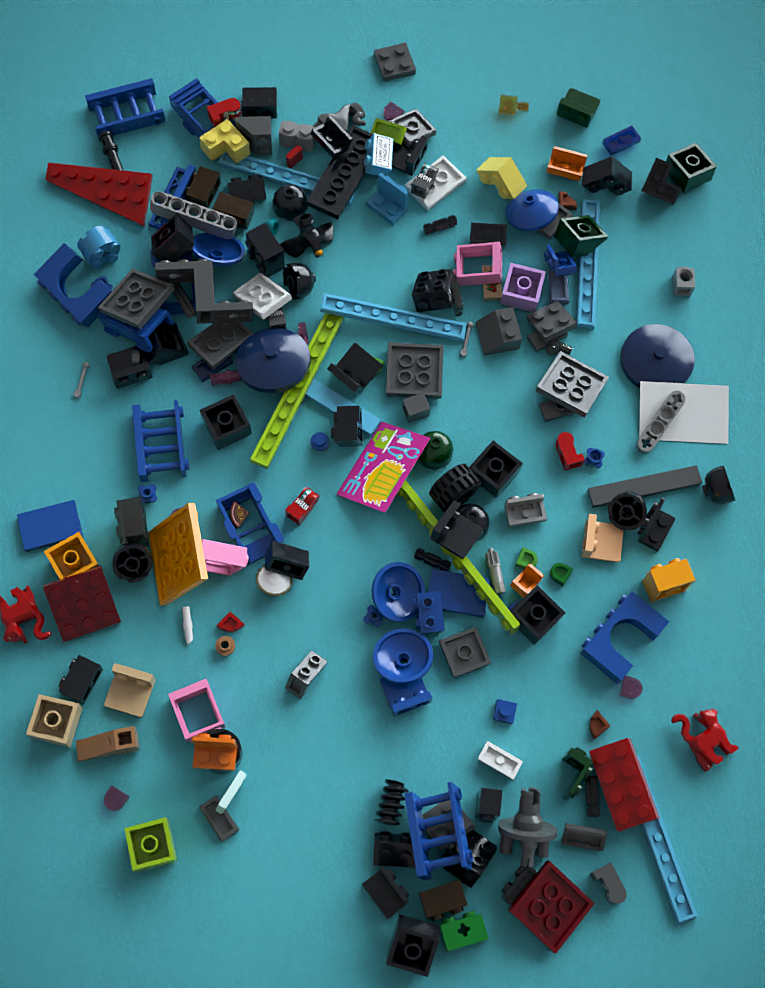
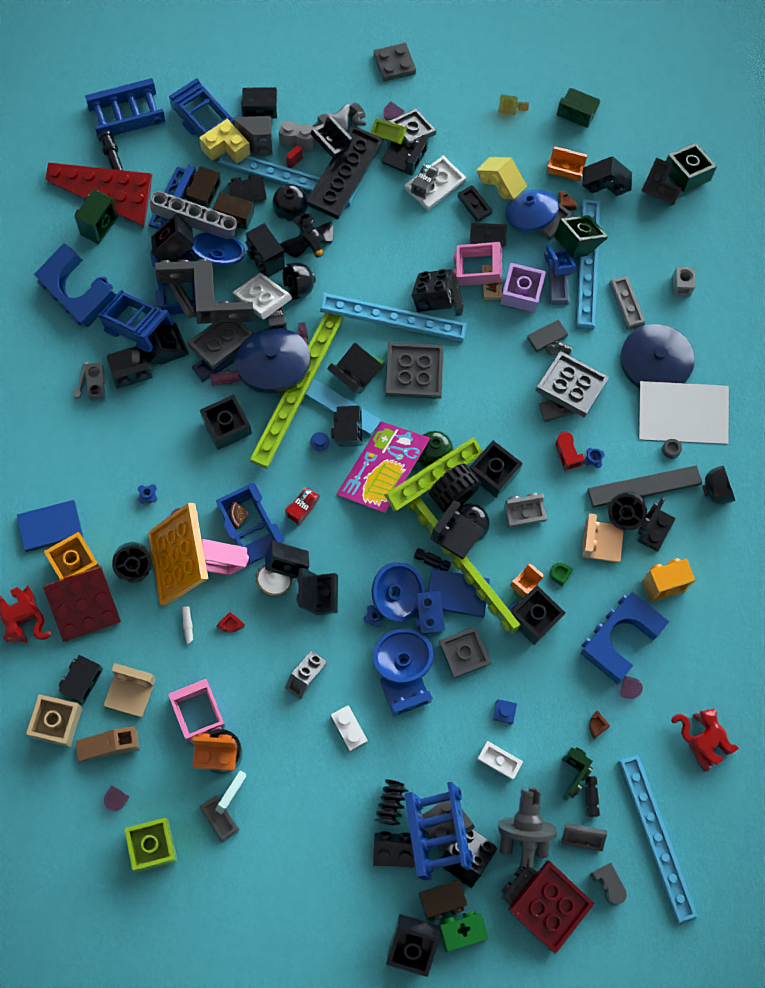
dark azure brick [77,226,120,269] -> none
dark grey plate [98,268,175,329] -> none
clear smoke brick [114,497,150,547] -> none
blue fence [132,400,189,482] -> none
red leg [207,98,241,127] -> none
medium nougat plate [215,636,235,656] -> none
teal plate [265,217,279,235] -> none
black bracket [362,866,409,920] -> none
brick [364,133,393,176] -> none
dark azure bracket [366,173,408,225] -> none
dark grey panel [402,393,430,423] -> none
black axle [423,215,457,234] -> none
light grey hinge [460,321,473,357] -> none
dark grey slope [475,307,522,356] -> none
black brick [475,788,502,823] -> none
light grey piece [485,548,506,595] -> none
bright green tile [515,547,538,569] -> none
dark grey plate [526,301,577,343] -> none
red brick [589,738,660,832] -> none
clear blue plate [602,126,641,156] -> none
light grey beam [636,391,685,453] -> none
none -> dark green brick [74,189,118,244]
none -> dark grey leg [84,362,105,400]
none -> black bracket [297,568,338,615]
none -> white plate [331,705,368,751]
none -> lime plate [384,437,483,511]
none -> black plate [457,185,493,223]
none -> light grey tile [609,276,646,329]
none -> dark grey tile [662,439,682,459]

